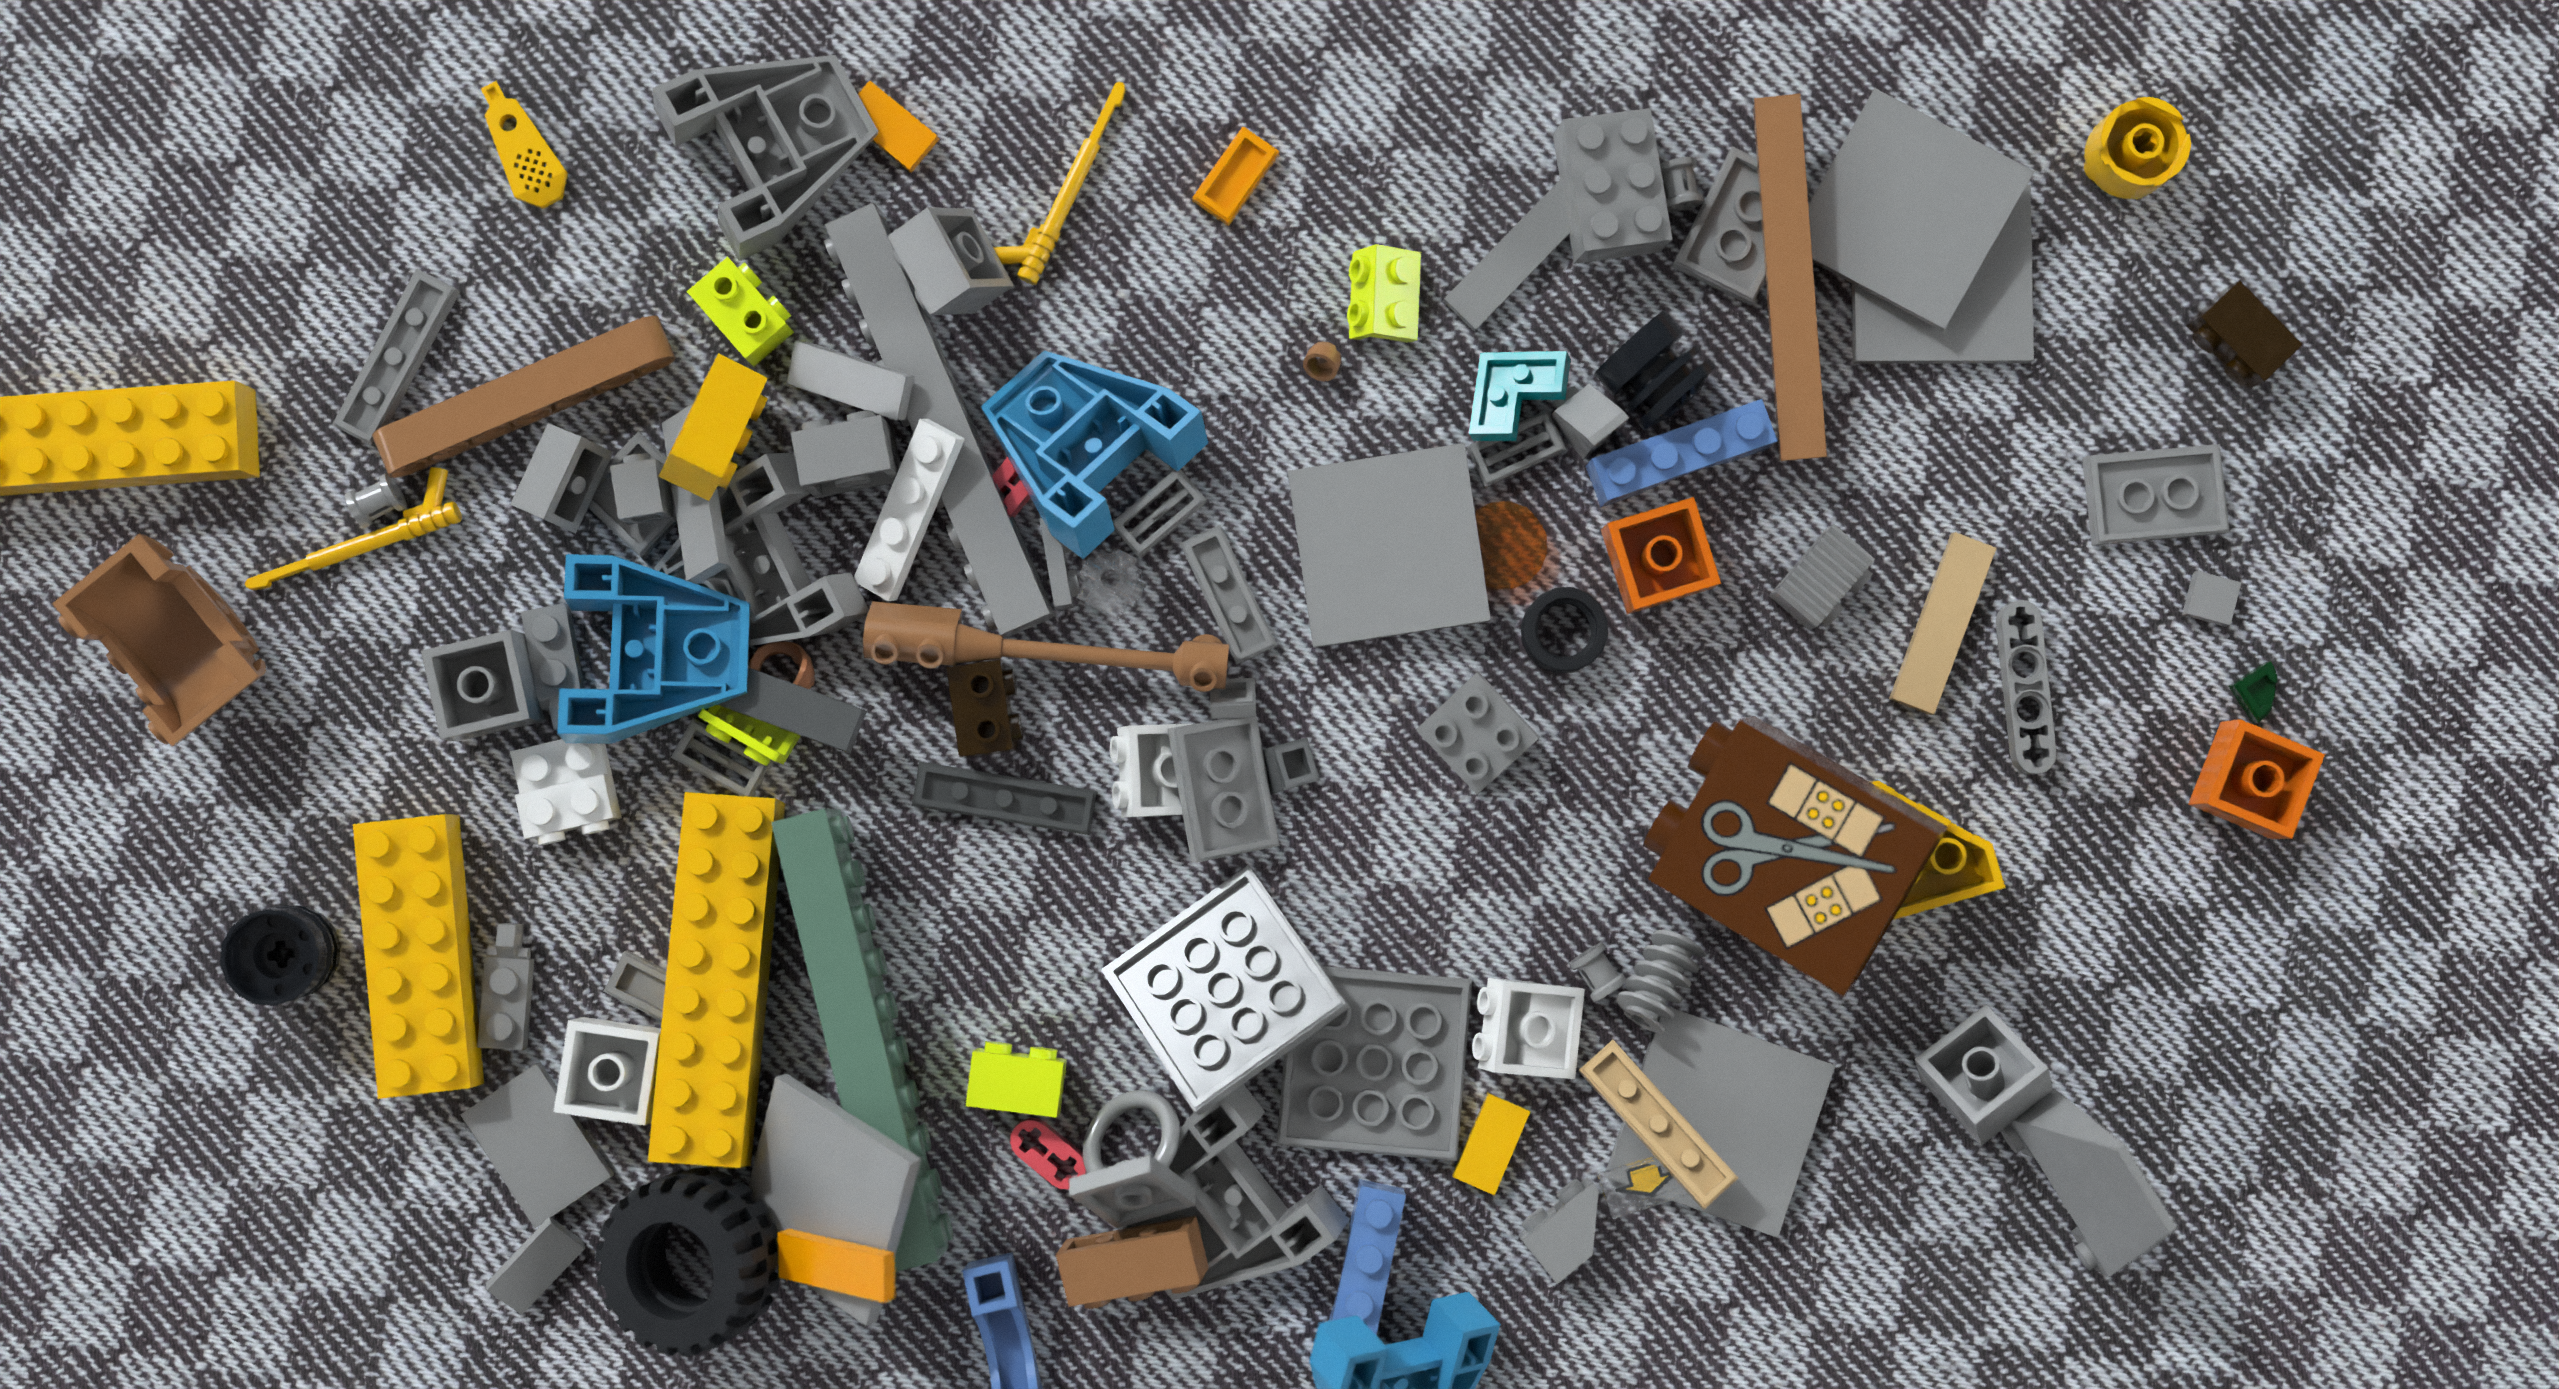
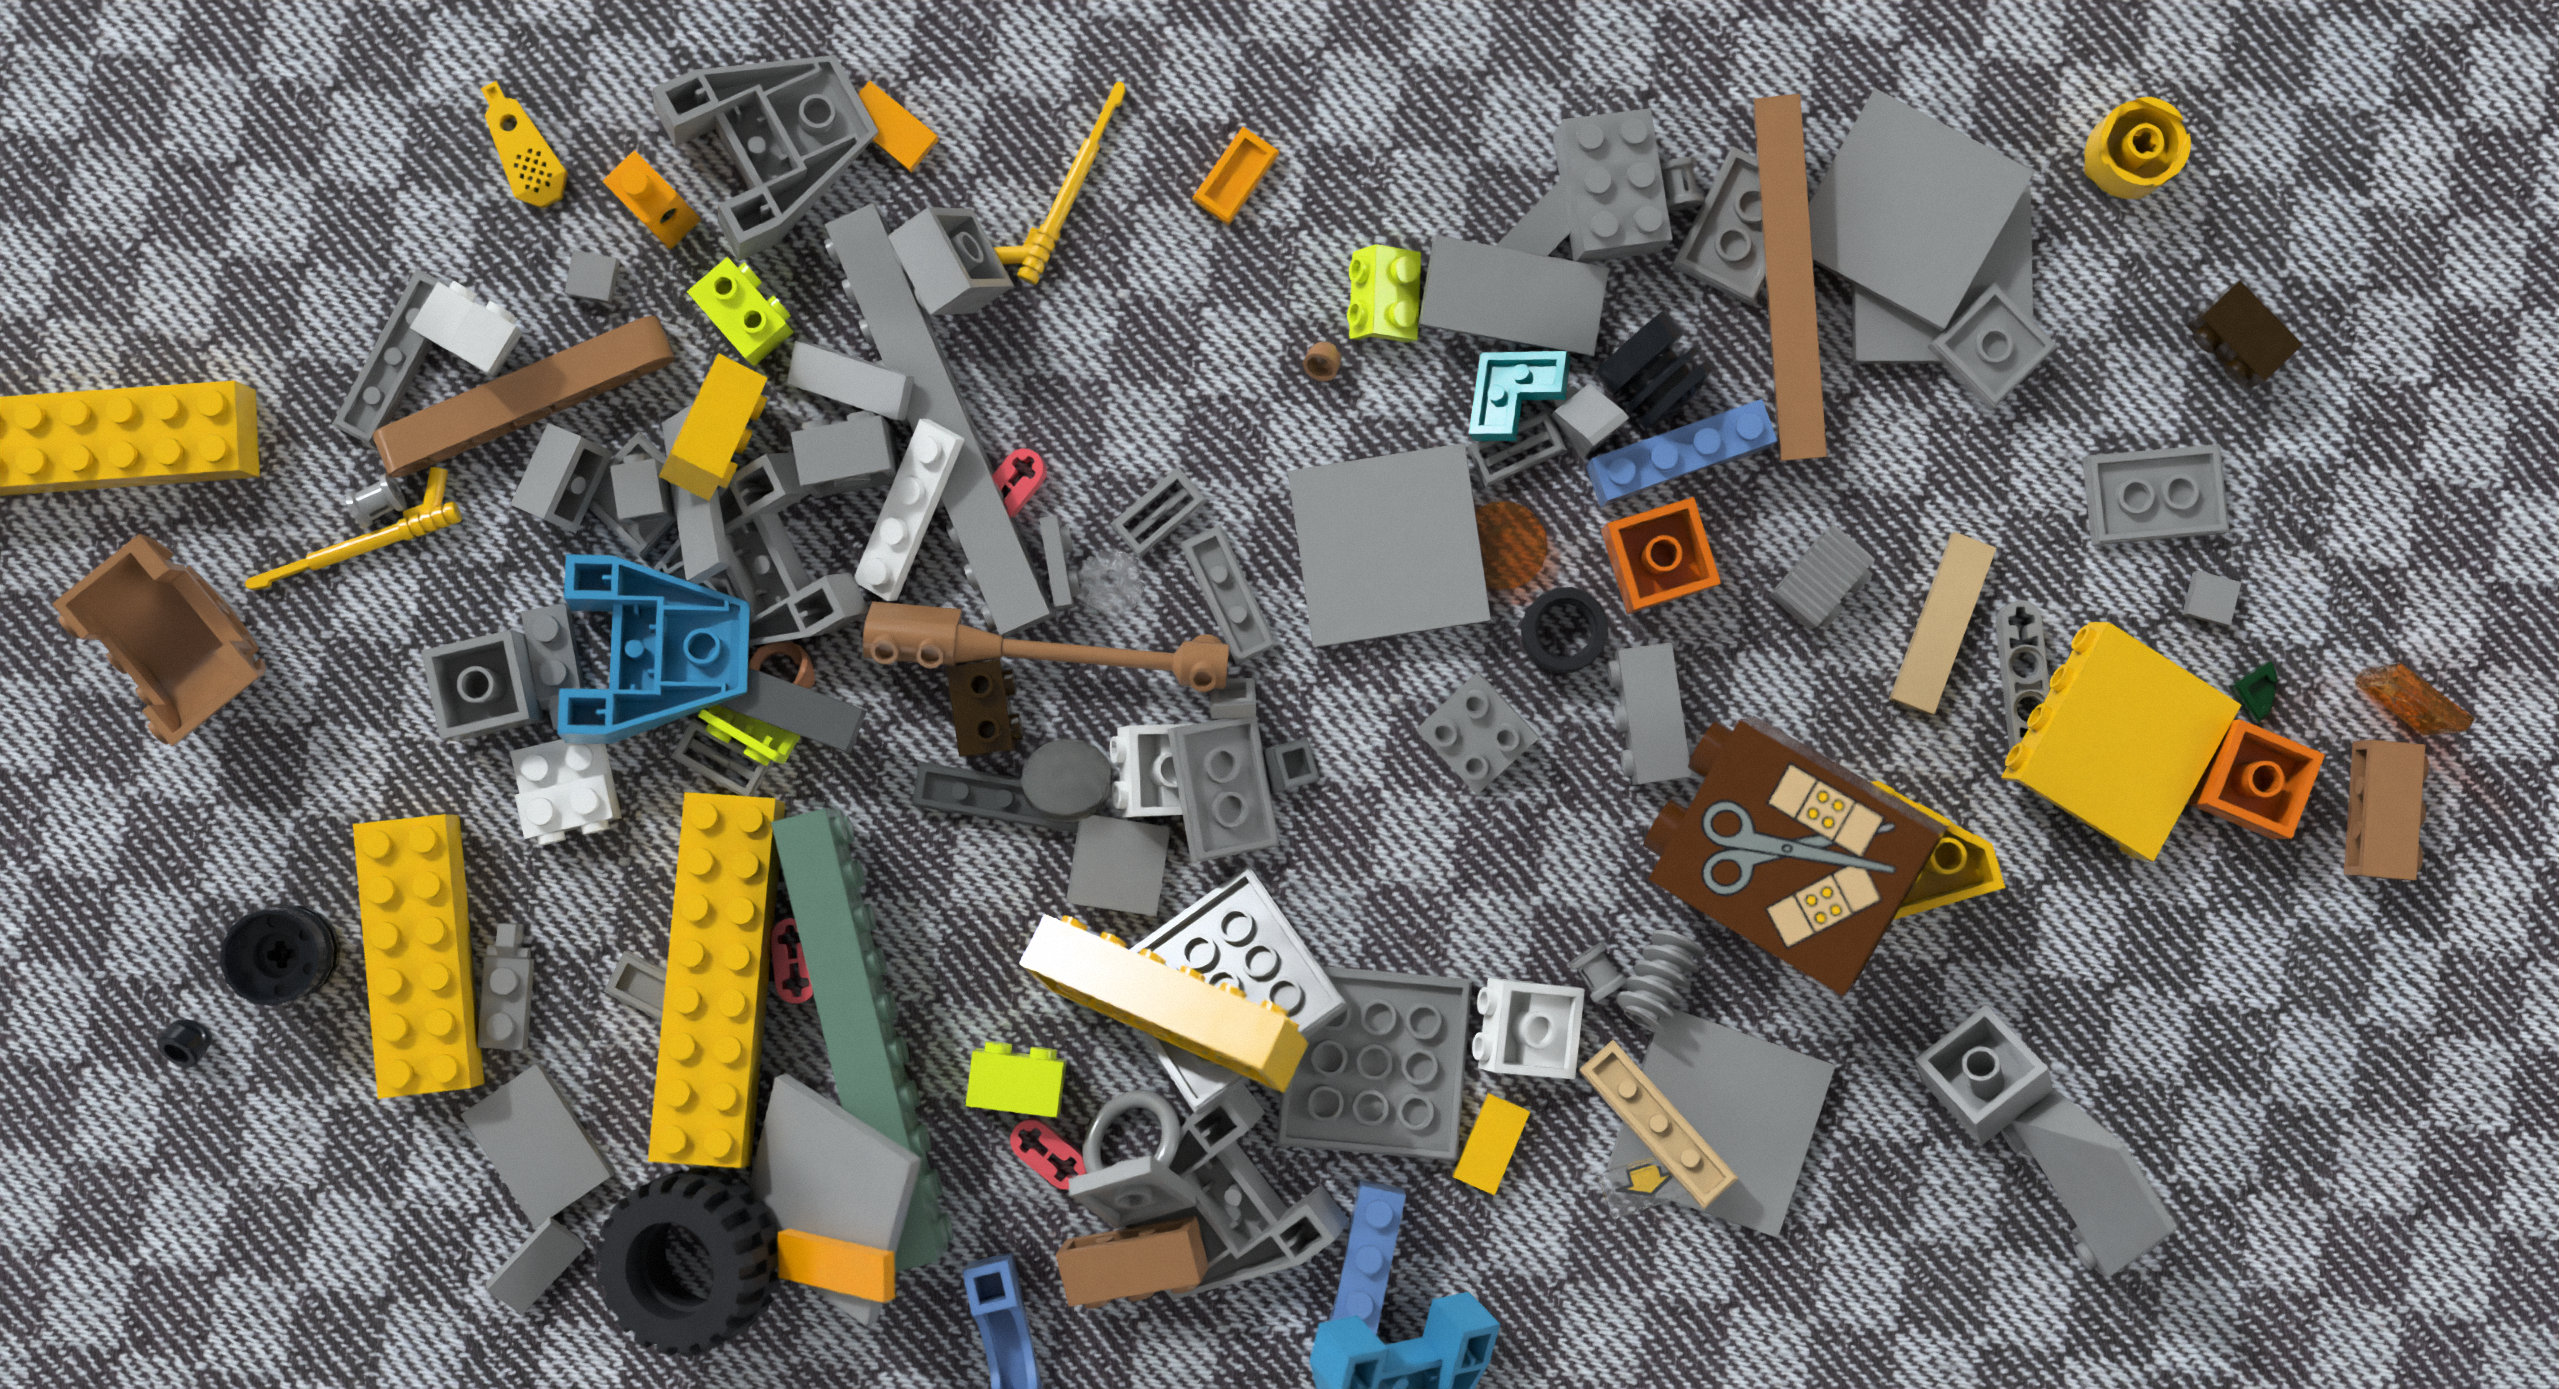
white brick [554,1017,661,1125] -> none
dark azure wedge [981,350,1208,559] -> none
light grey slope [1518,1177,1599,1284] -> none
none -> black tile [157,1019,212,1067]
none -> white brick [410,281,523,378]
none -> light grey tile [564,250,621,304]
none -> light orange torso [603,151,702,250]
none -> coral beam [771,918,814,1004]
none -> brick [1020,915,1308,1093]
none -> clear smoke tile [1021,739,1113,823]
none -> light grey tile [1066,813,1171,917]
none -> light grey tile [1418,235,1609,357]
none -> light grey brick [1607,642,1692,785]
none -> light grey tile [1928,282,2058,410]
none -> yellow panel [2001,622,2241,862]
none -> medium nougat brick [2344,739,2429,880]
none -> clear orange plate [2353,663,2475,736]

